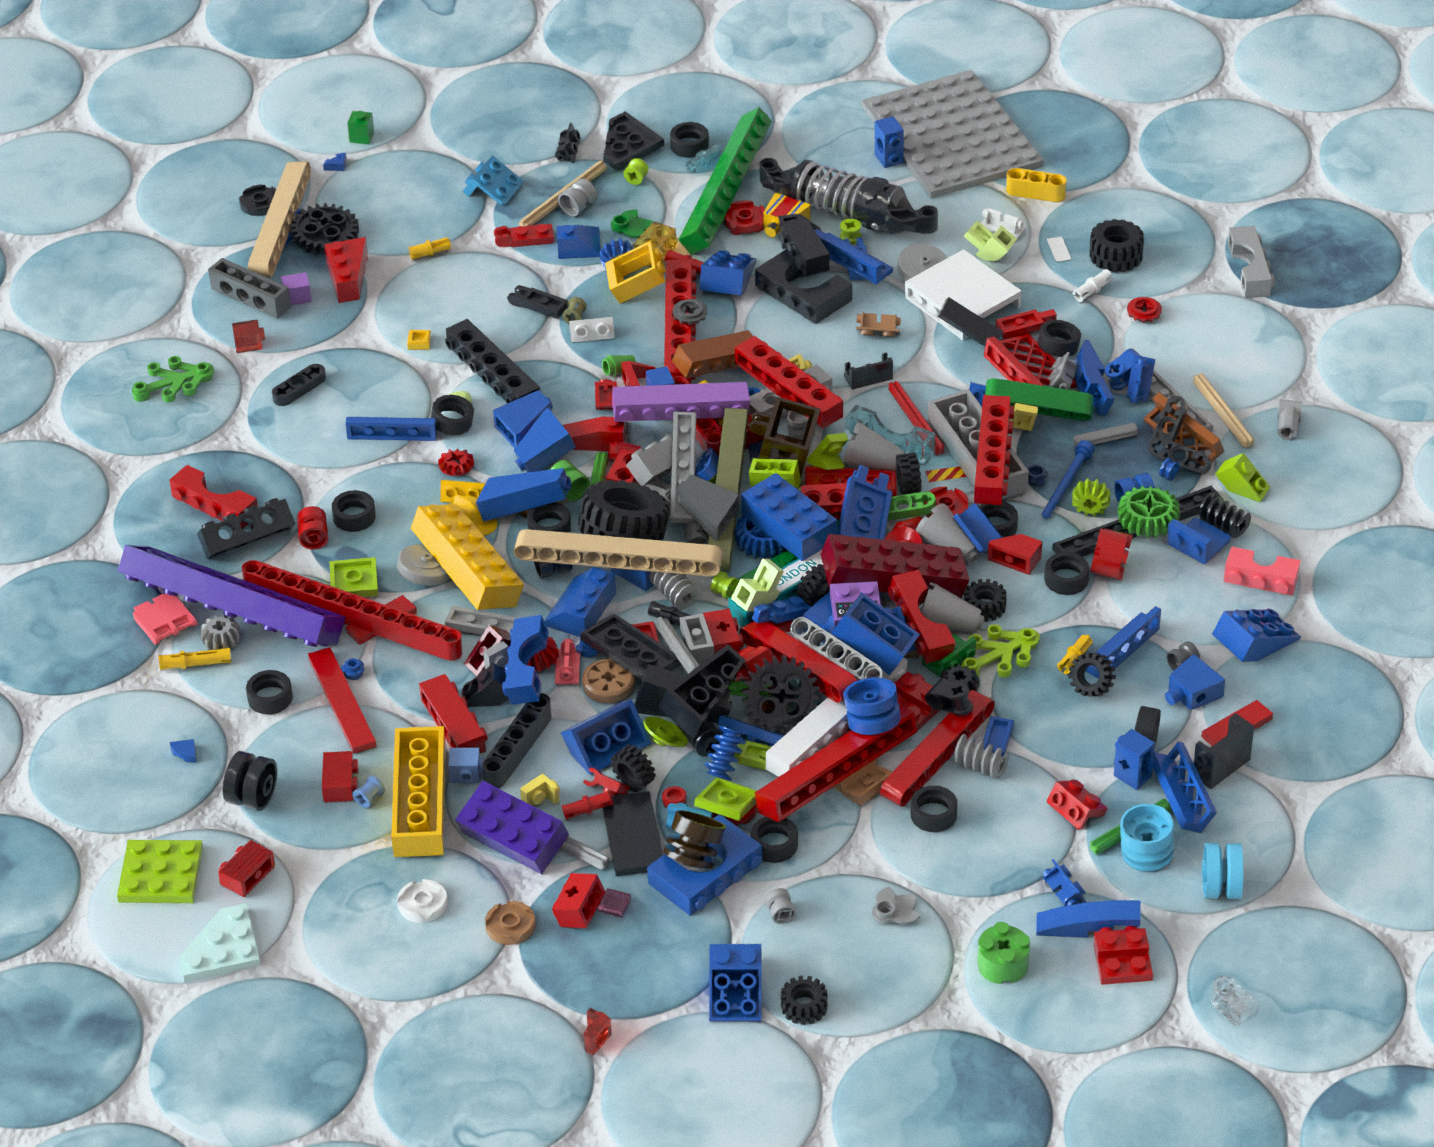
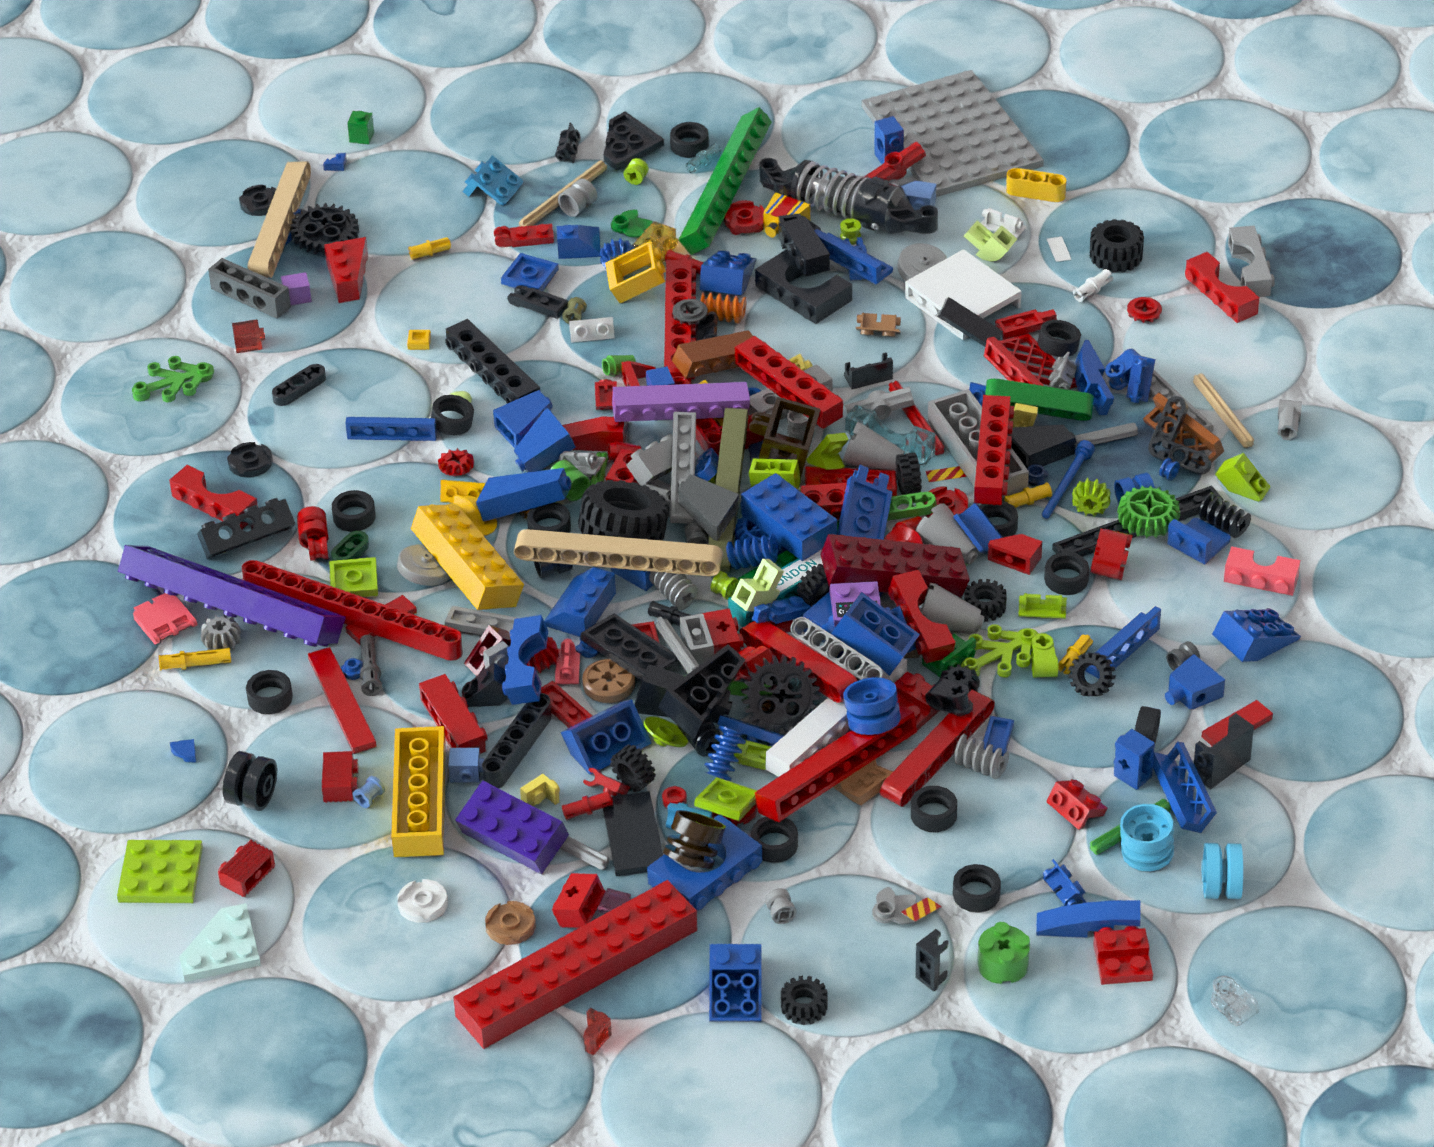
none -> black tile [227,442,273,478]
none -> red wheel [308,536,329,561]
none -> dark green plate [331,531,369,561]
none -> dark grey pin [360,635,383,696]
none -> red brick [453,880,698,1049]
none -> blue plate [501,253,559,291]
none -> red tile [540,681,593,728]
none -> light grey hinge [559,451,606,475]
none -> black hinge [696,311,719,341]
none -> orange piece [700,292,747,324]
none -> blue piece [726,534,778,570]
none -> light grey piece [845,387,915,423]
none -> red piece [865,141,926,182]
none -> medium blue slope [900,181,936,210]
none -> sticker [901,897,942,922]
none -> black hinge [915,929,948,991]
none -> black tyre [952,864,1001,912]
none -> yellow pin [1004,482,1052,508]
none -> black slope [1008,424,1076,469]
none -> lime hinge [1018,593,1067,619]
none -> lime piece [1031,633,1058,678]
none -> red arch [1185,251,1260,323]

